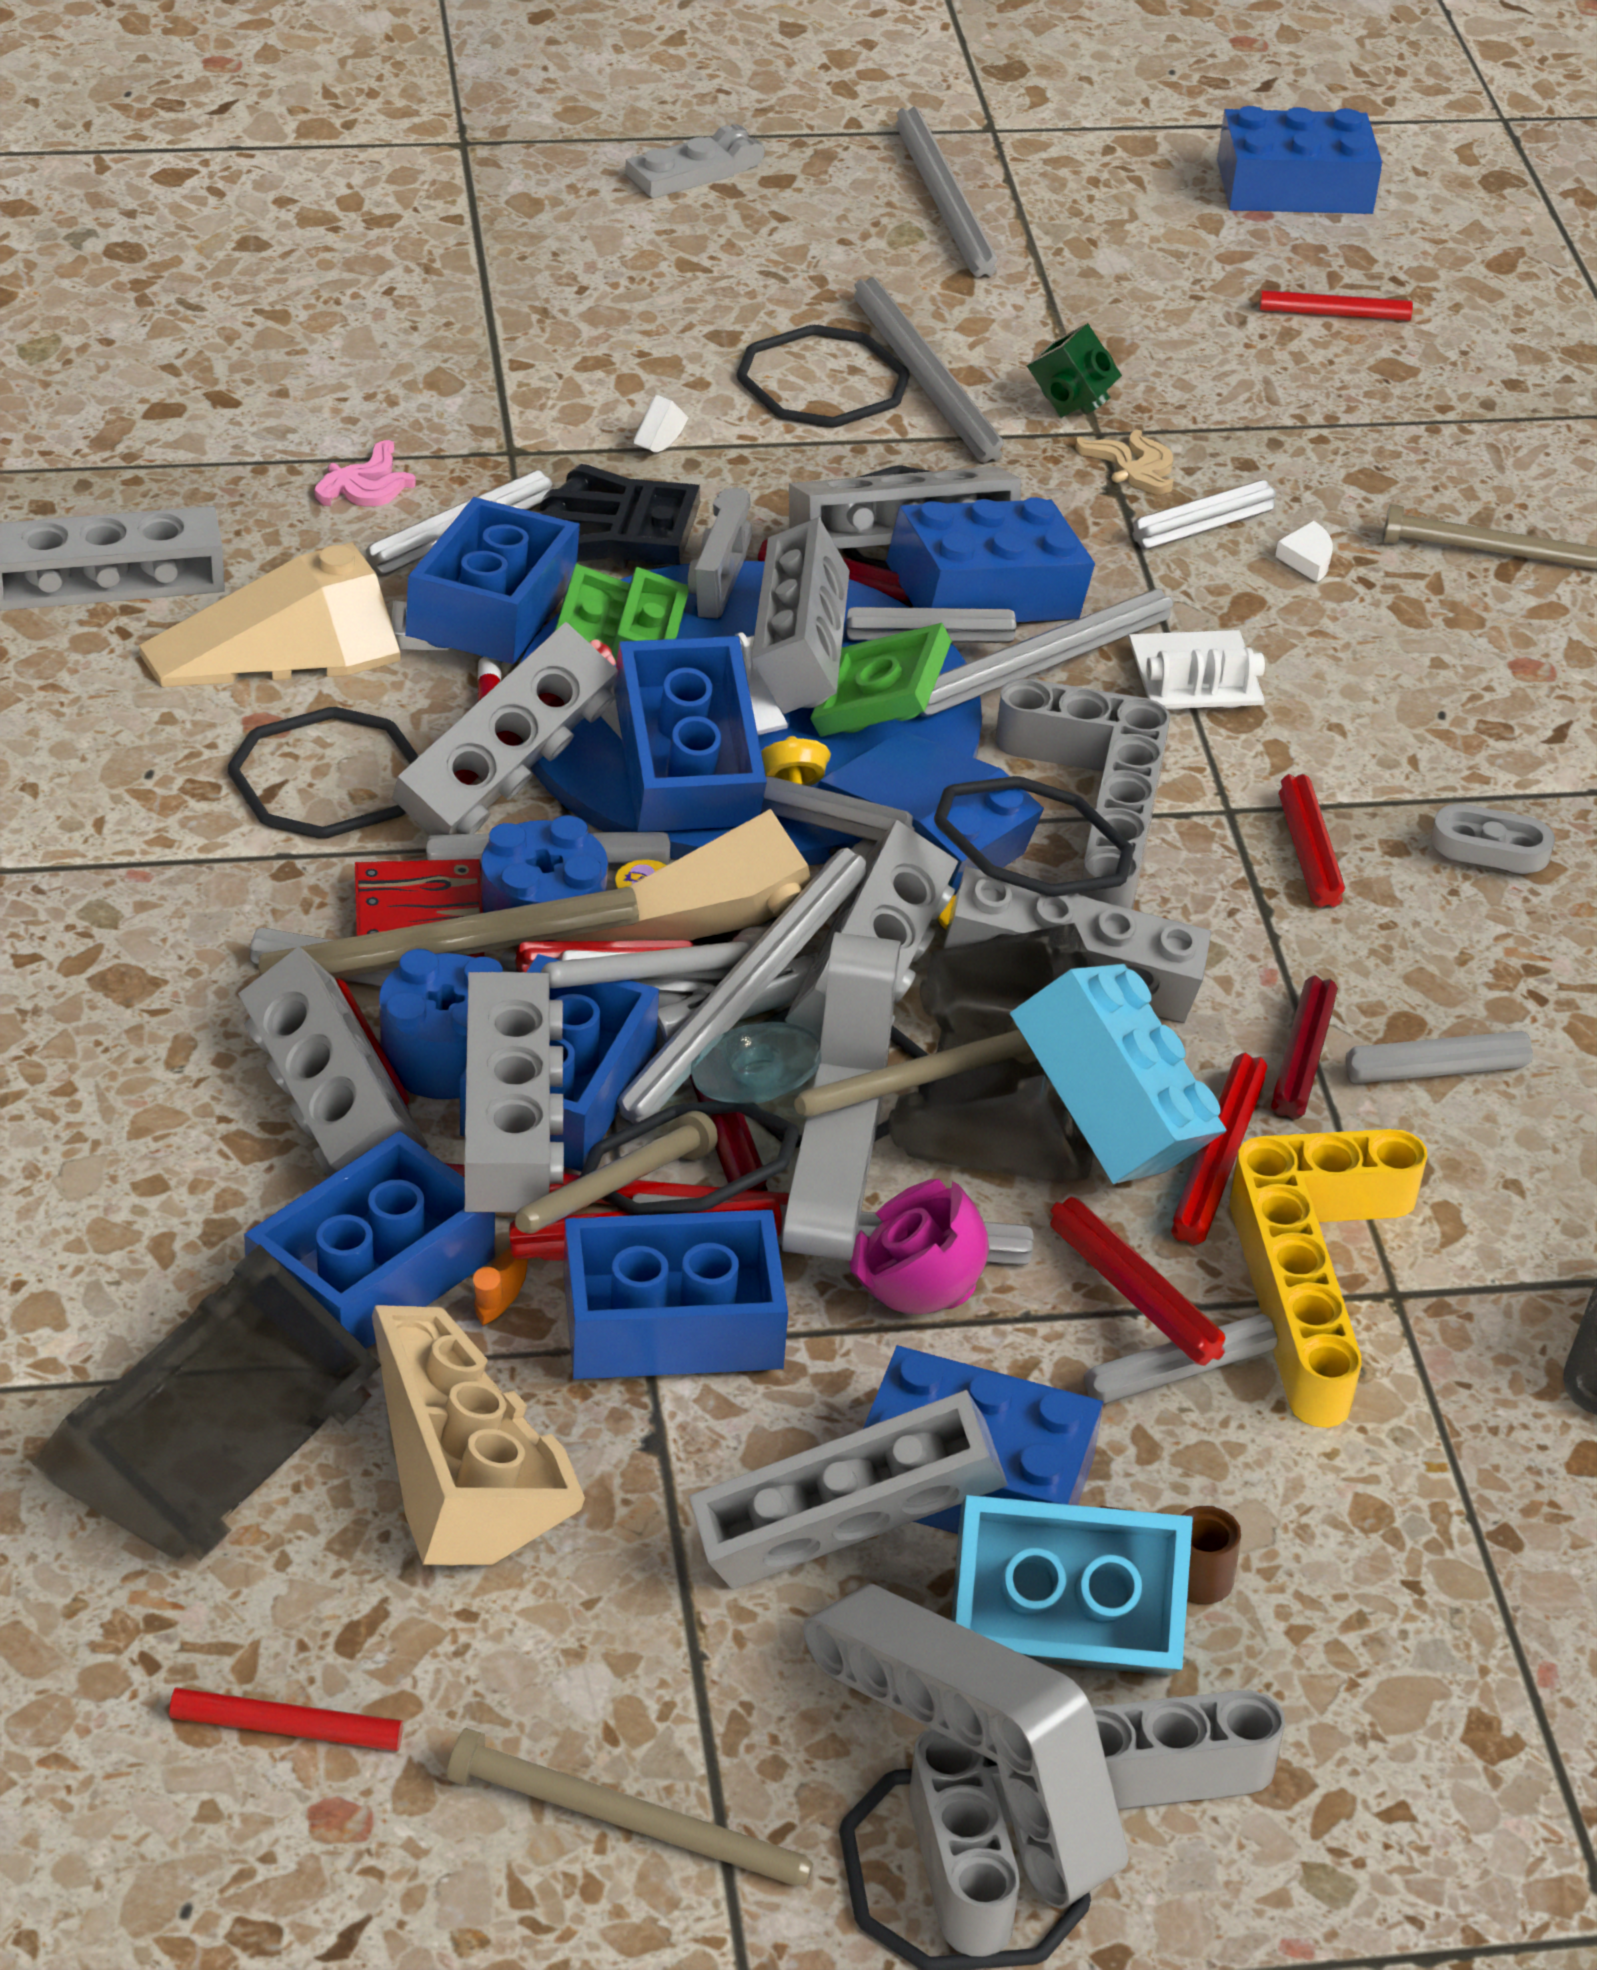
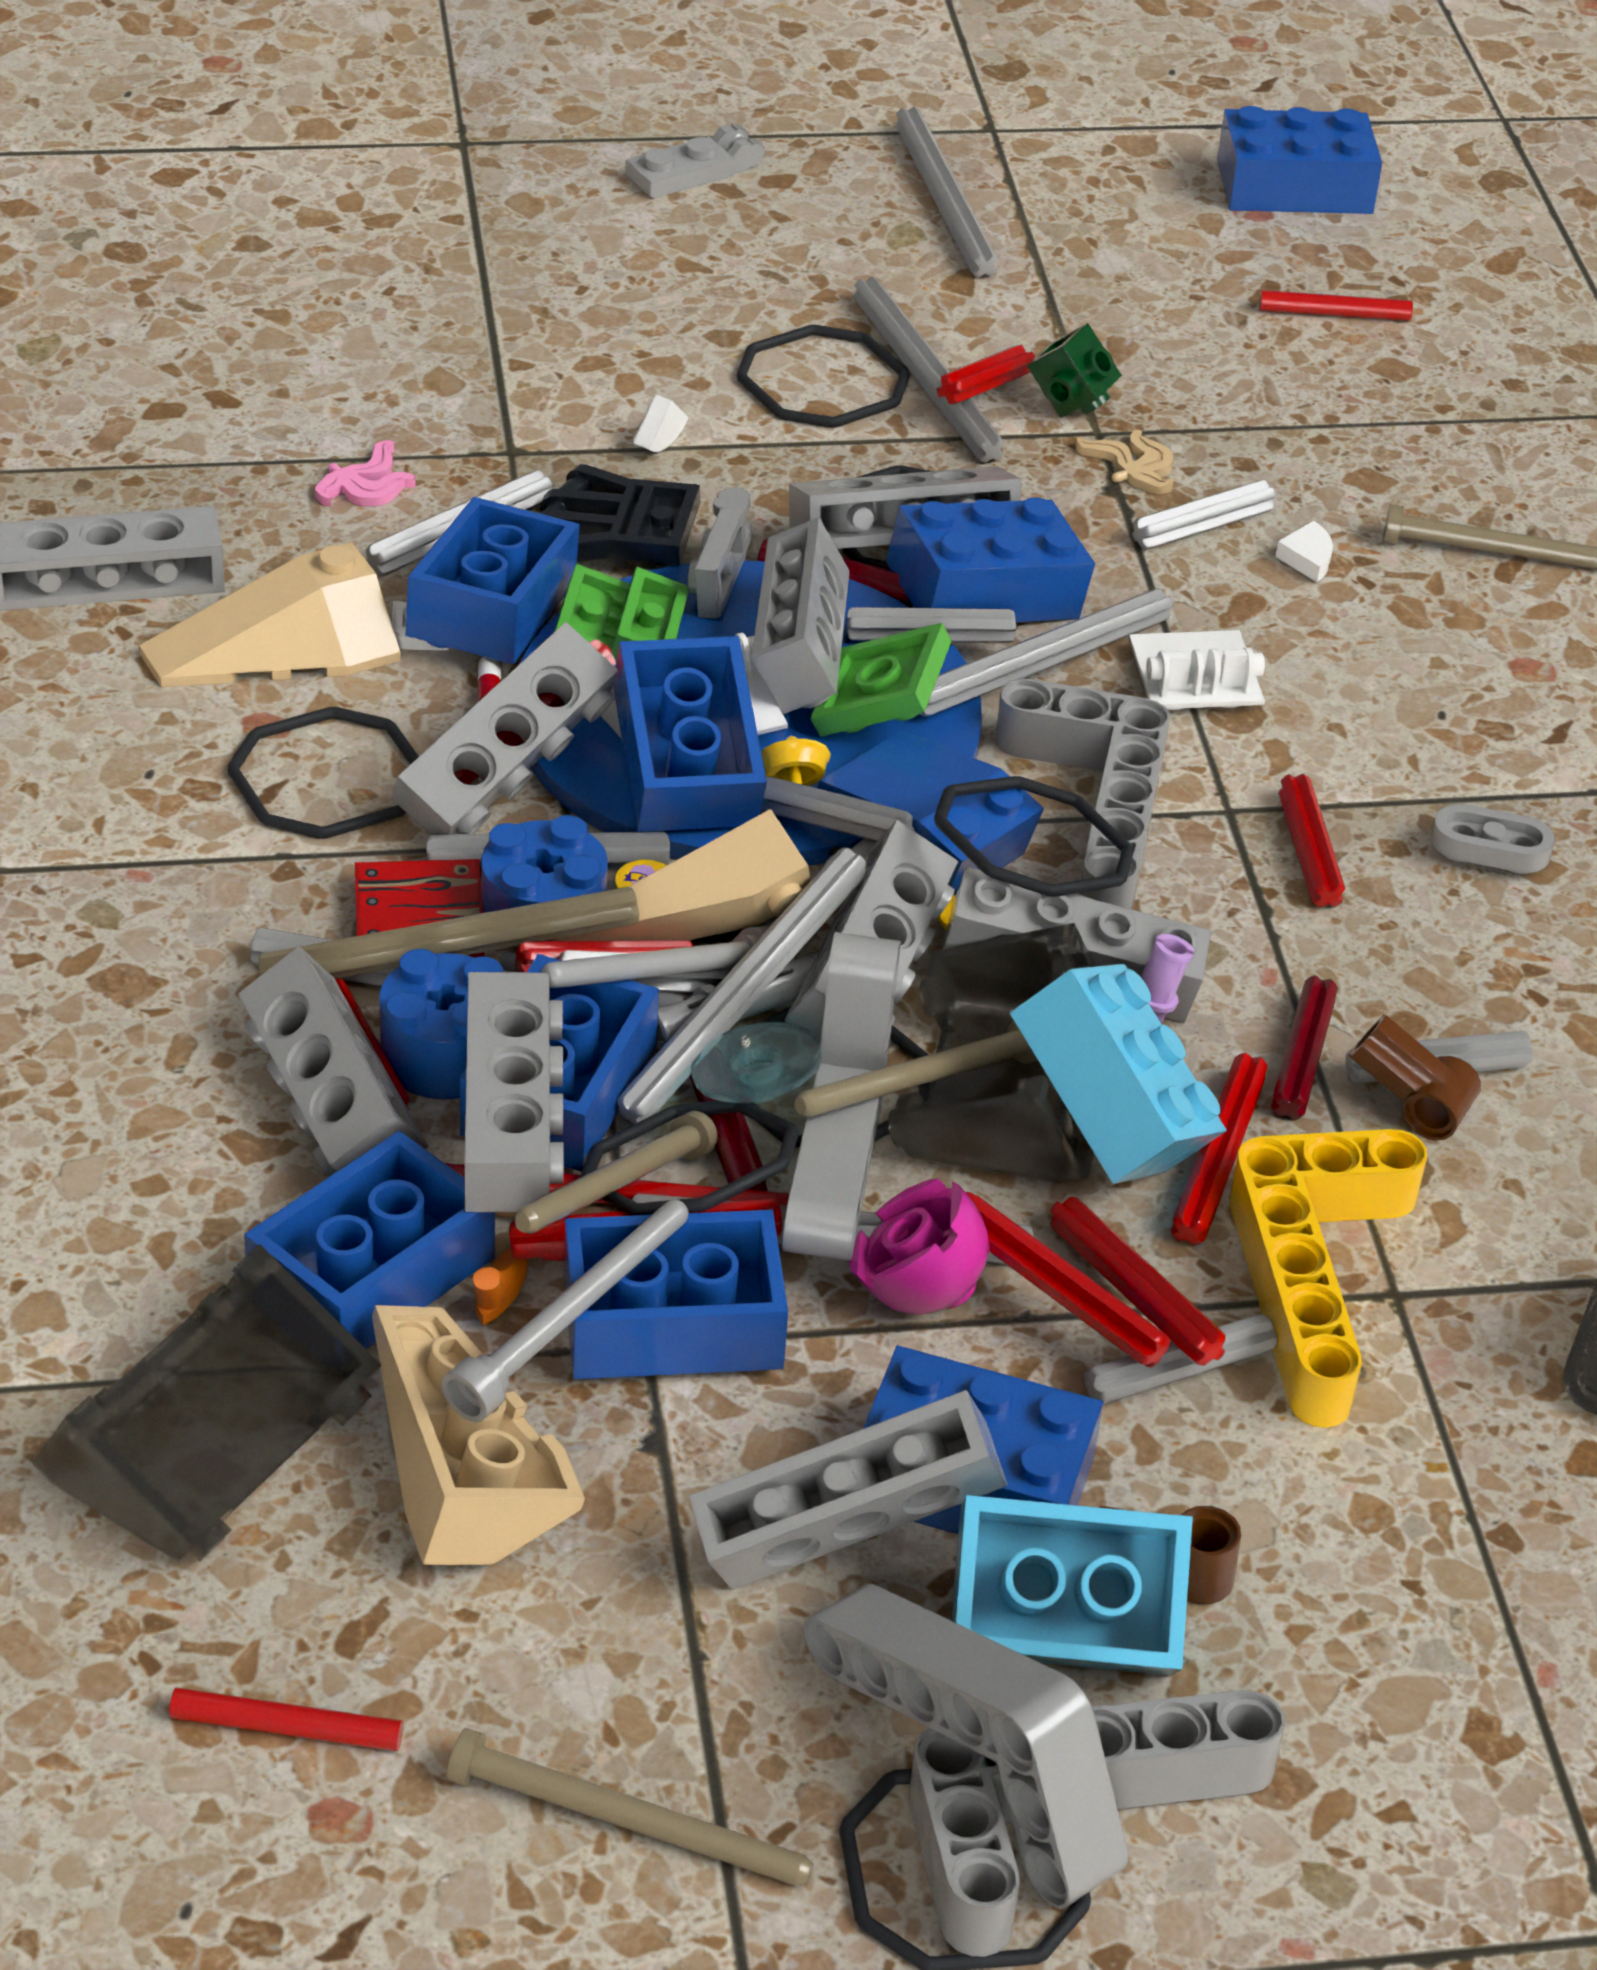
none -> light grey piece [441,1200,689,1422]
none -> red axle [936,344,1035,405]
none -> red axle [965,1192,1170,1368]
none -> lavender axle [1141,934,1194,1024]
none -> reddish brown piece [1348,1014,1481,1141]

